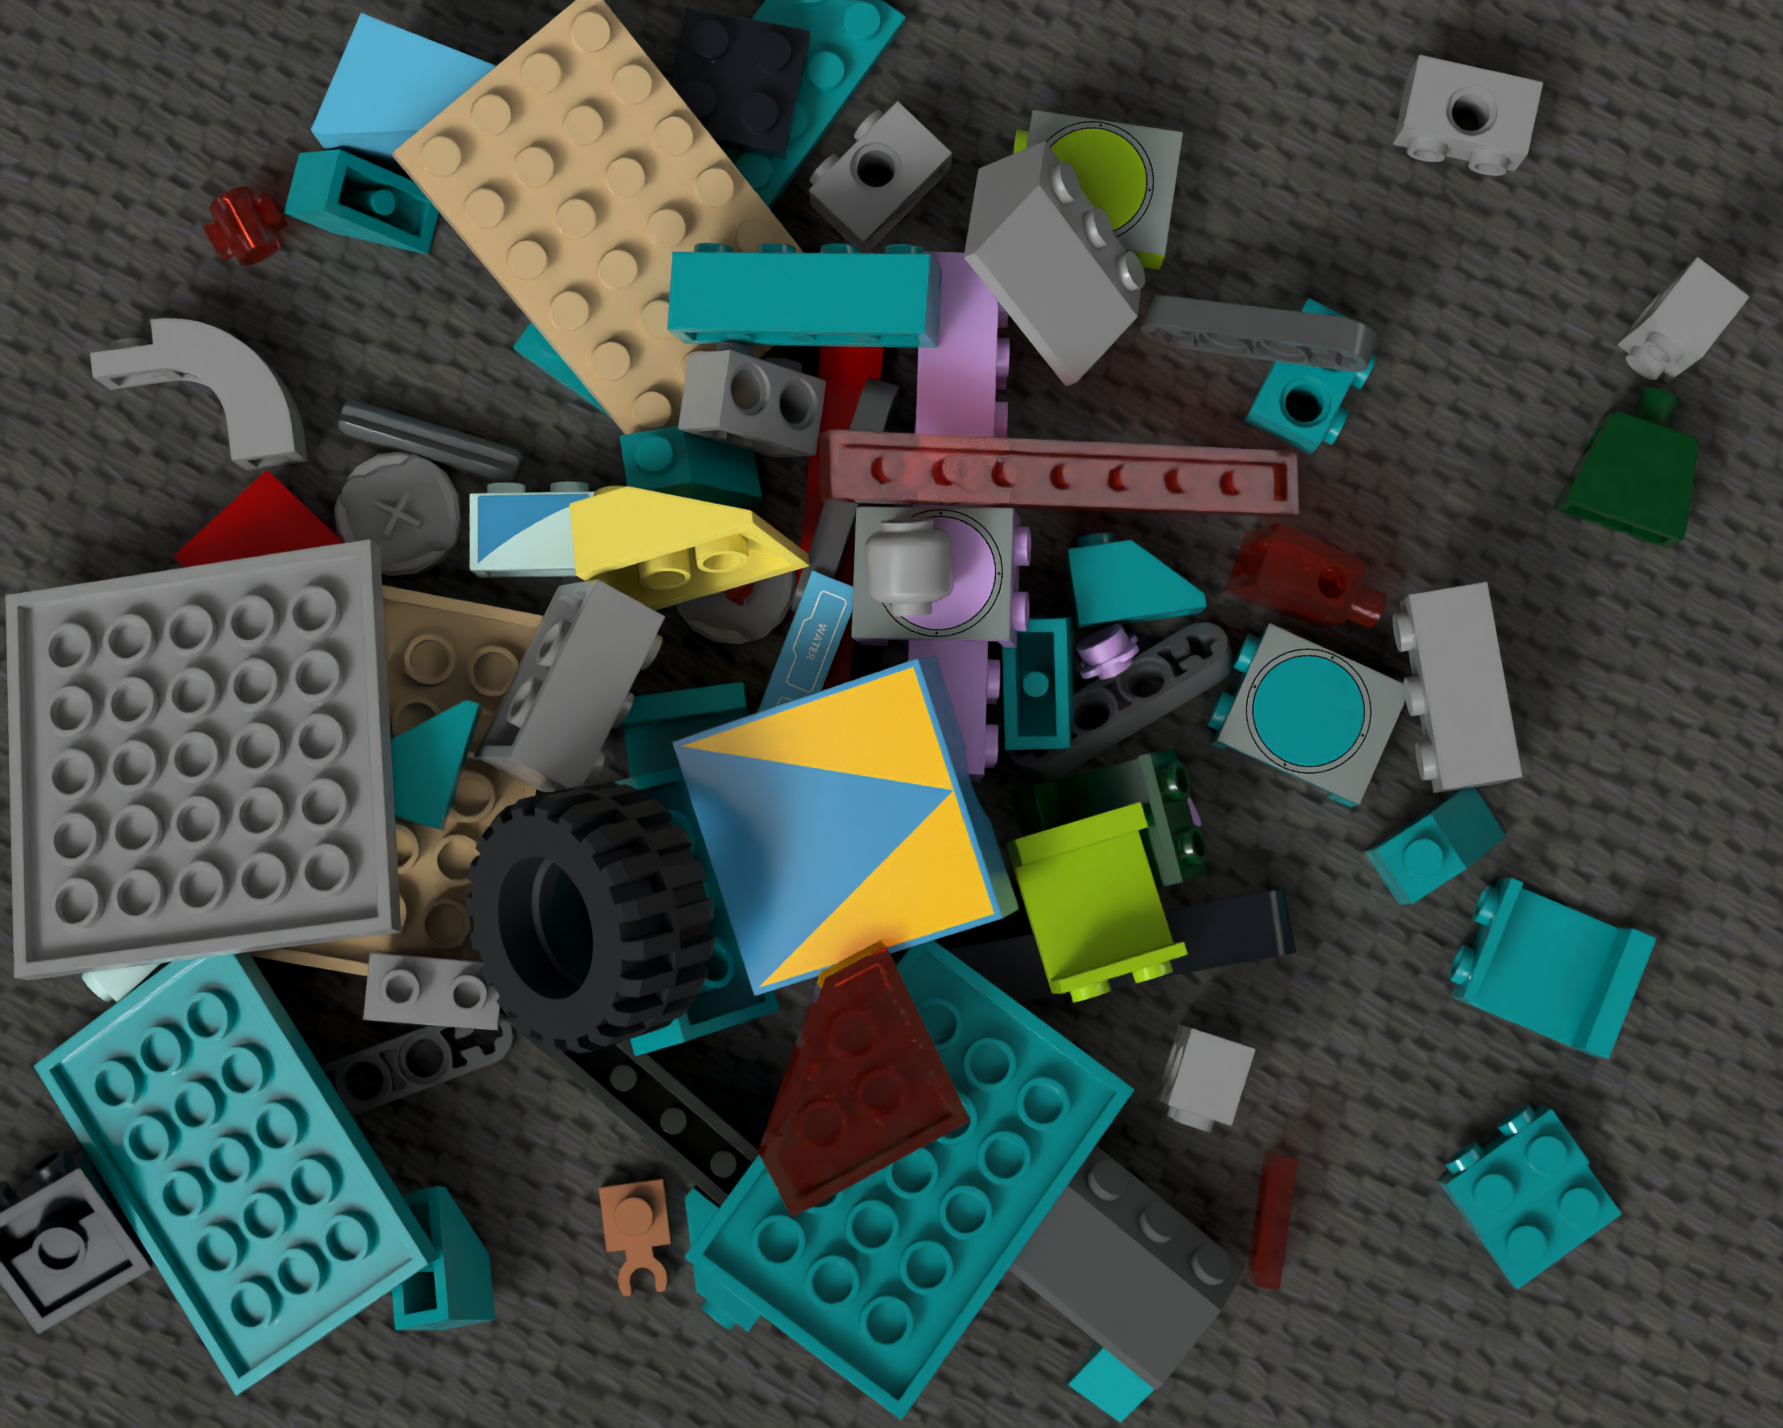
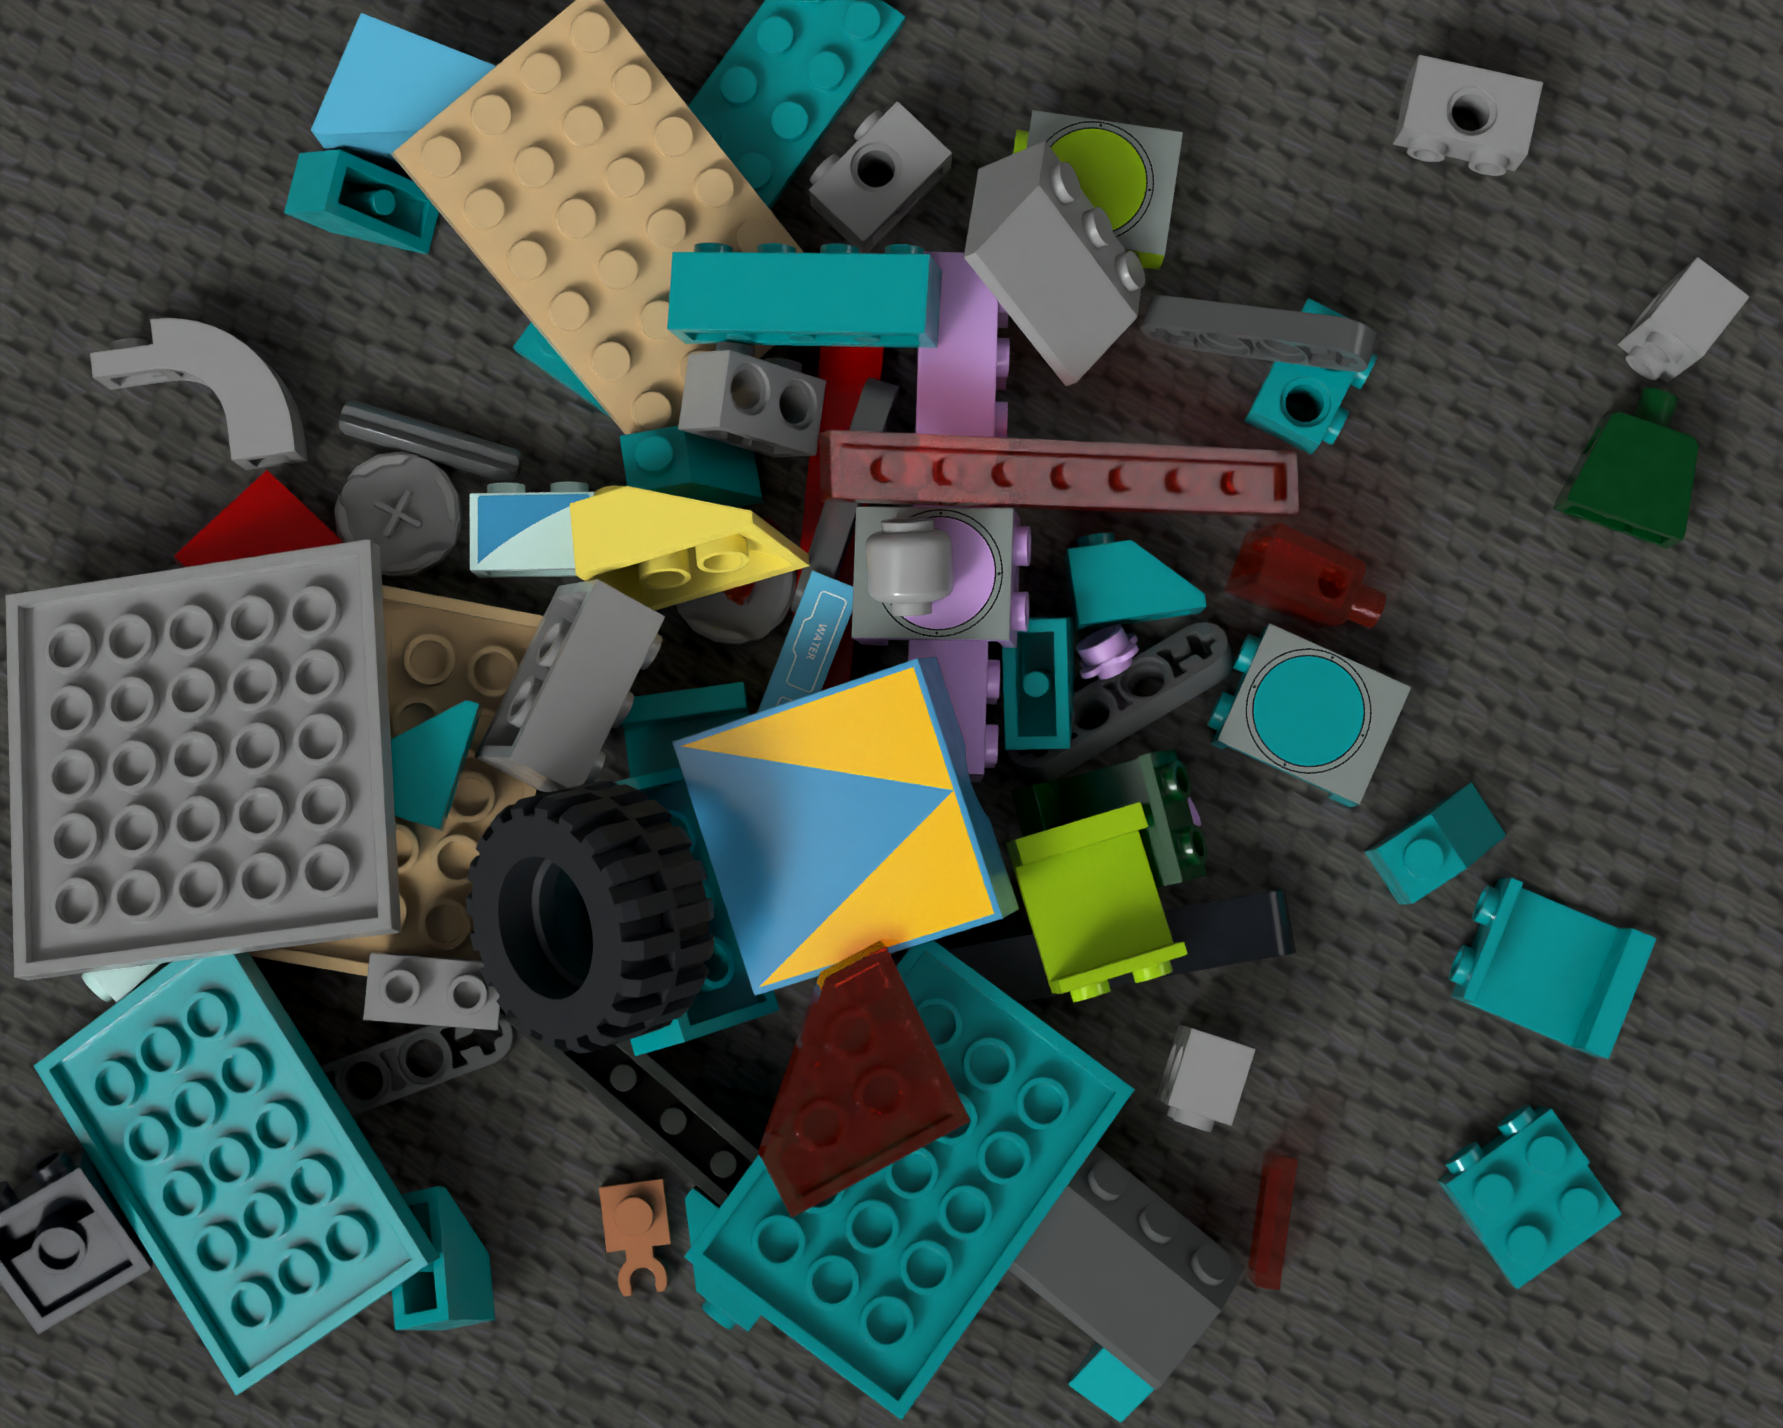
clear red gear [203,186,288,266] -> none
black plate [670,7,811,160] -> none
light grey slope [1393,582,1523,793] -> none

